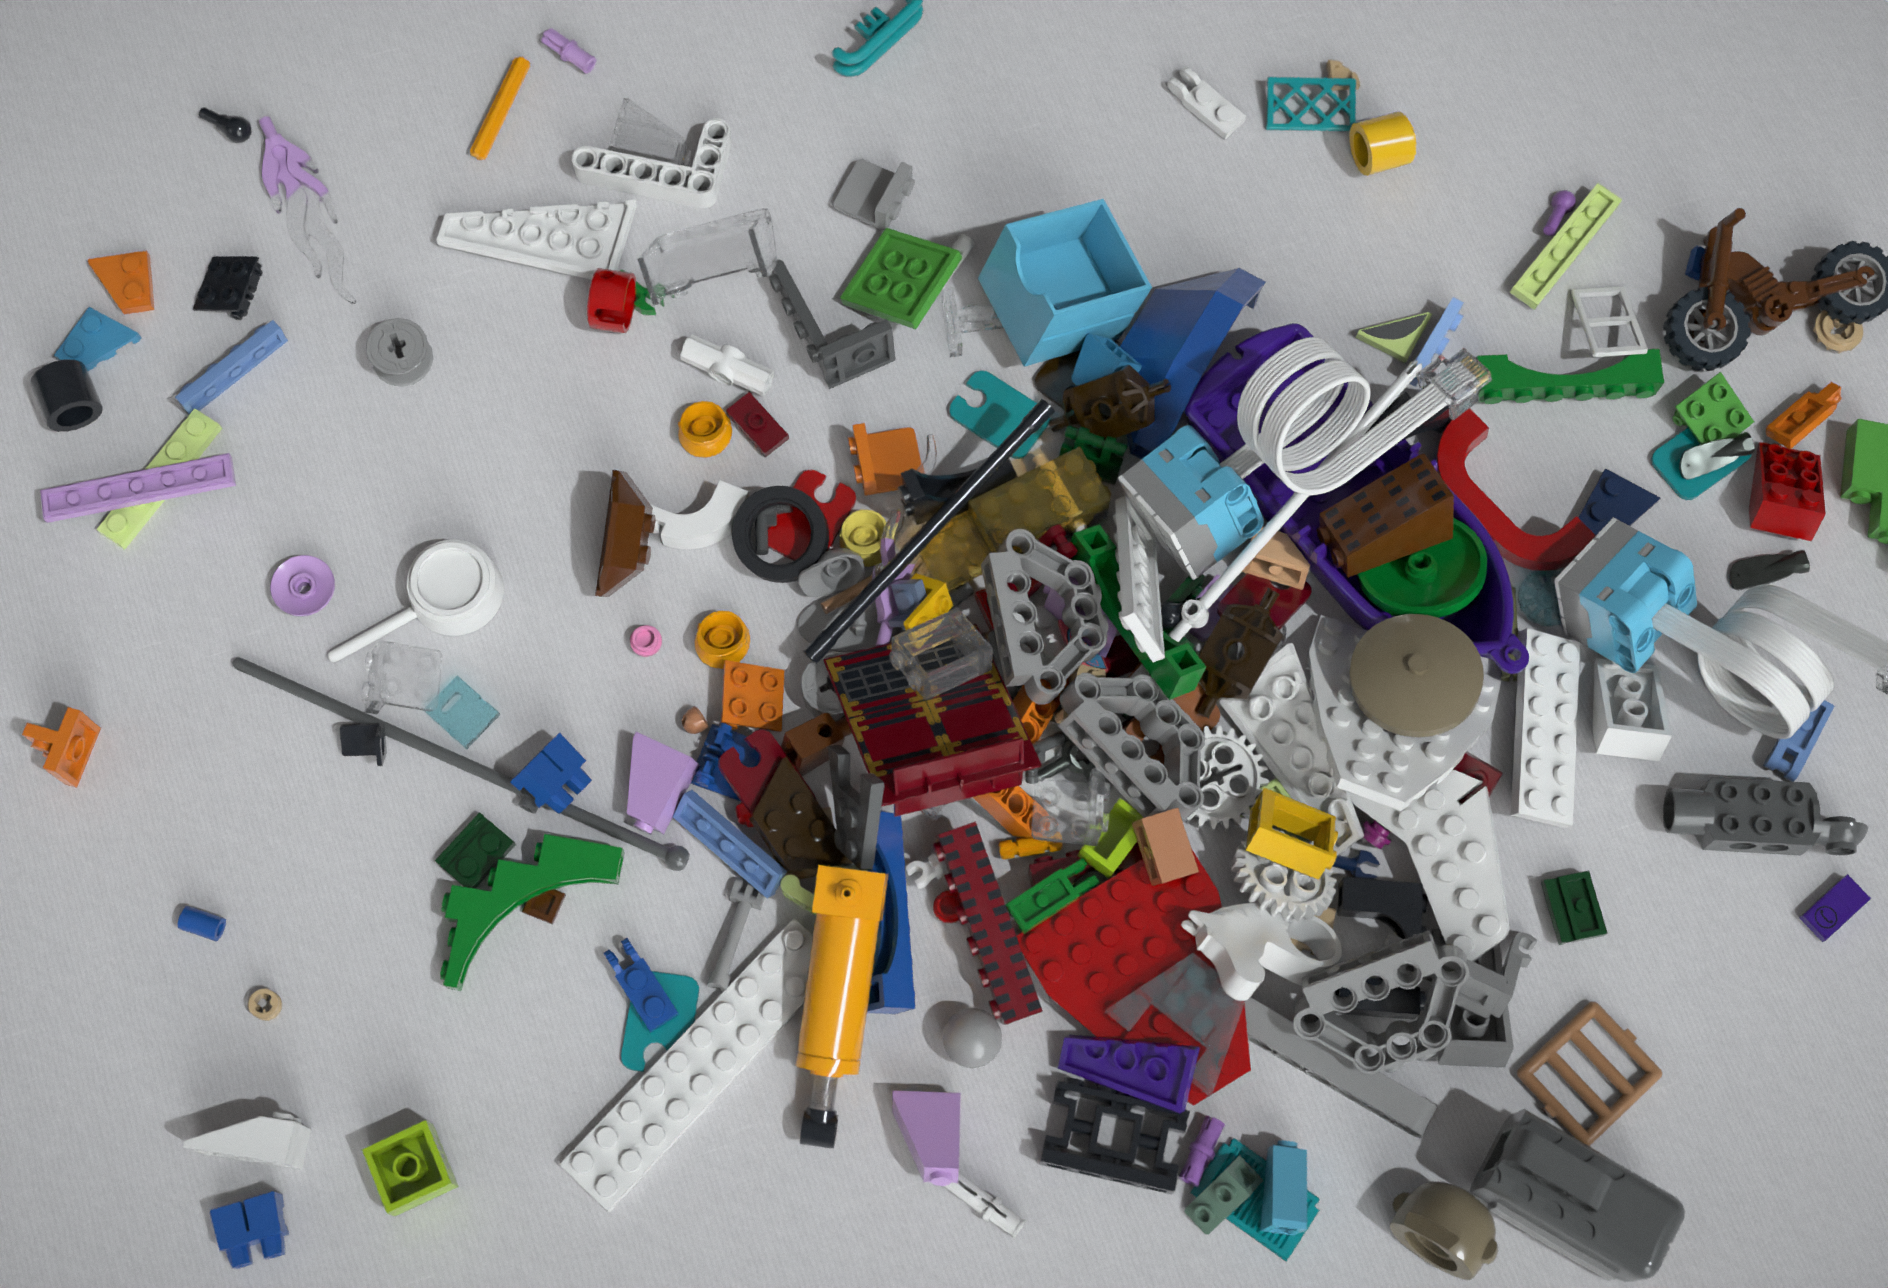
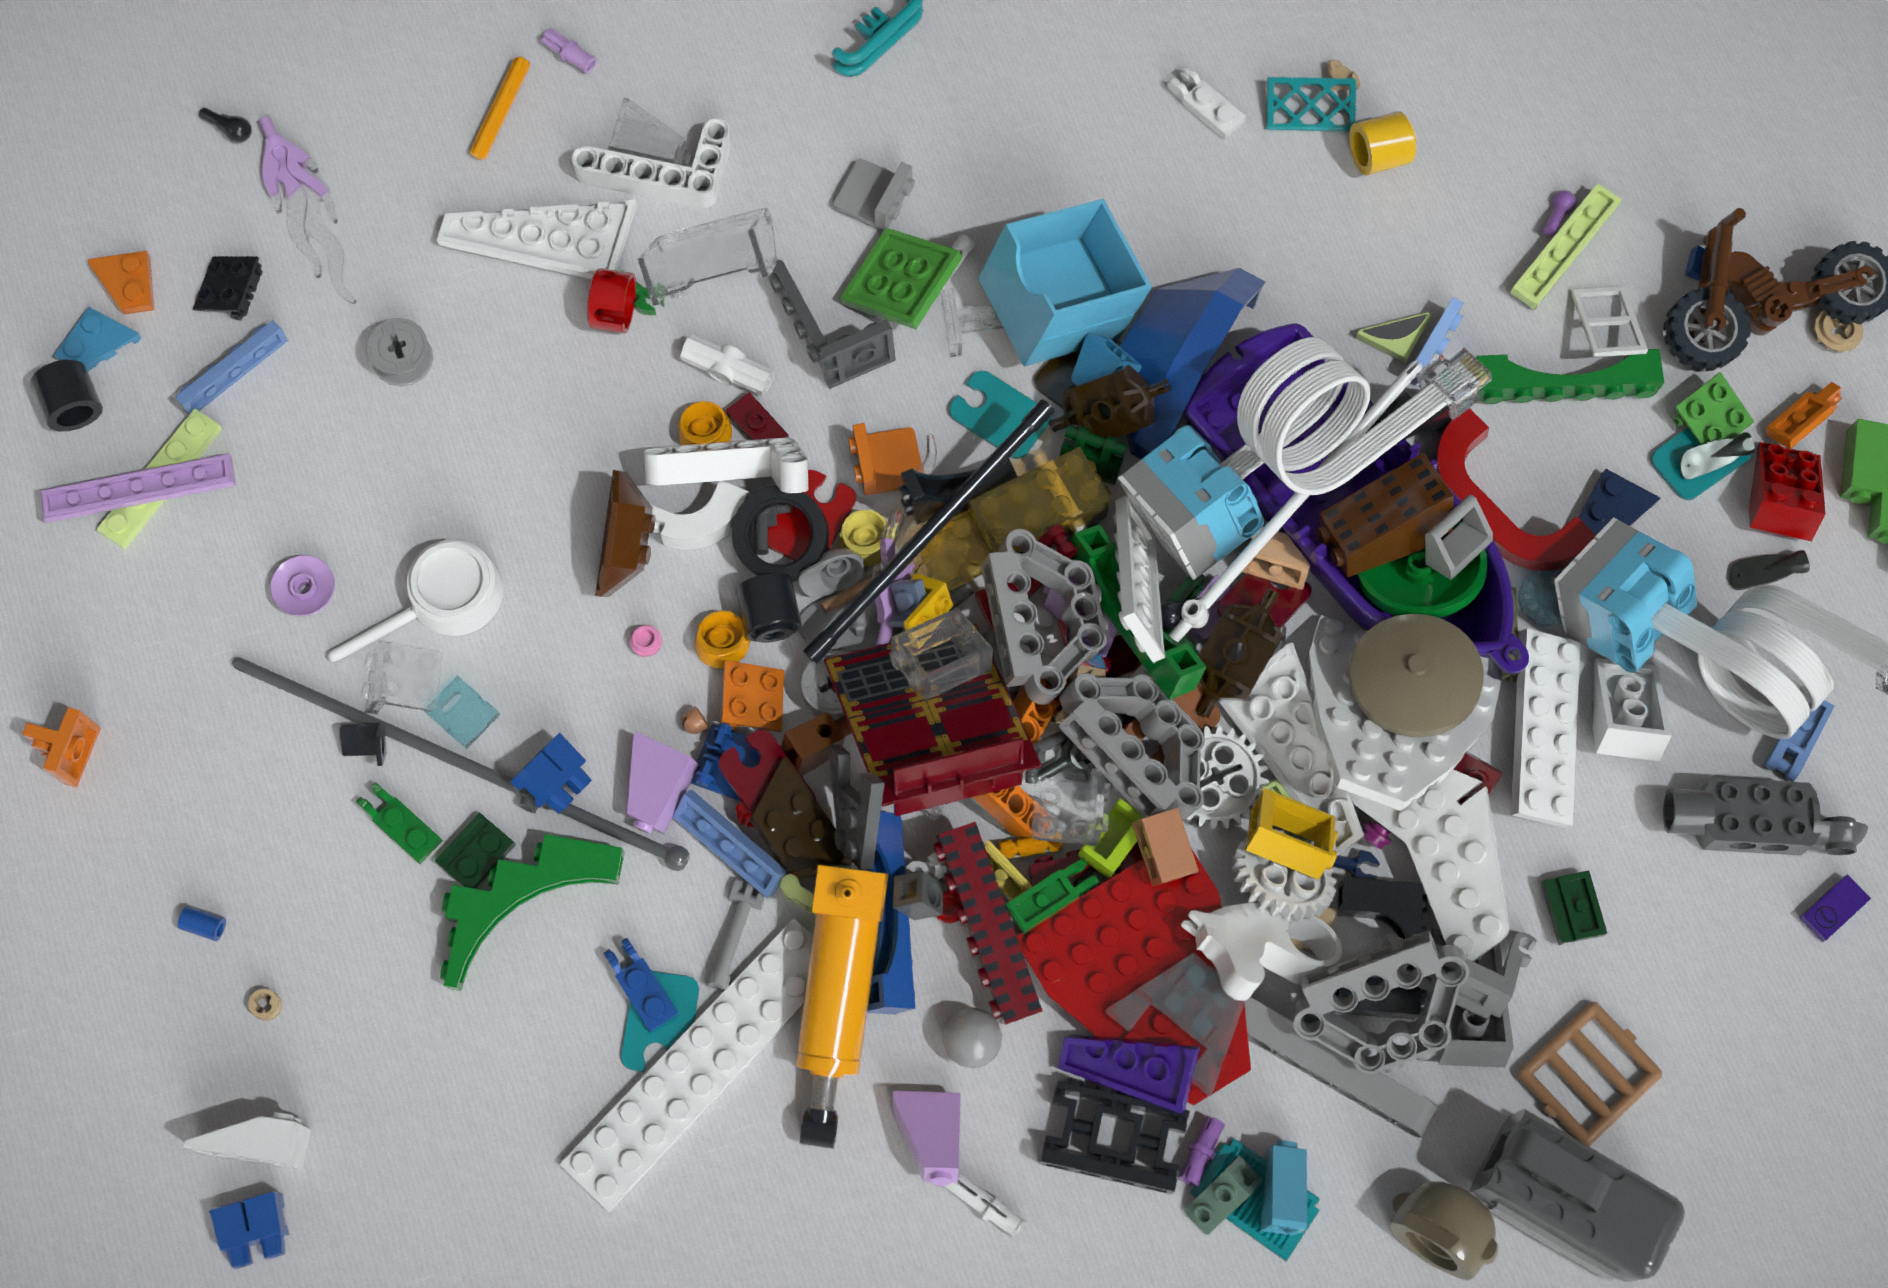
lime brick [362,1120,459,1217] -> none
reddish brown tile [522,889,566,925] -> none
none -> green hinge [356,782,443,865]
none -> white beam [644,438,809,493]
none -> black piece [736,573,802,643]
none -> dark grey brick [893,871,943,920]
none -> light yellow slope [984,840,1033,901]
none -> light grey tile [1425,495,1493,580]

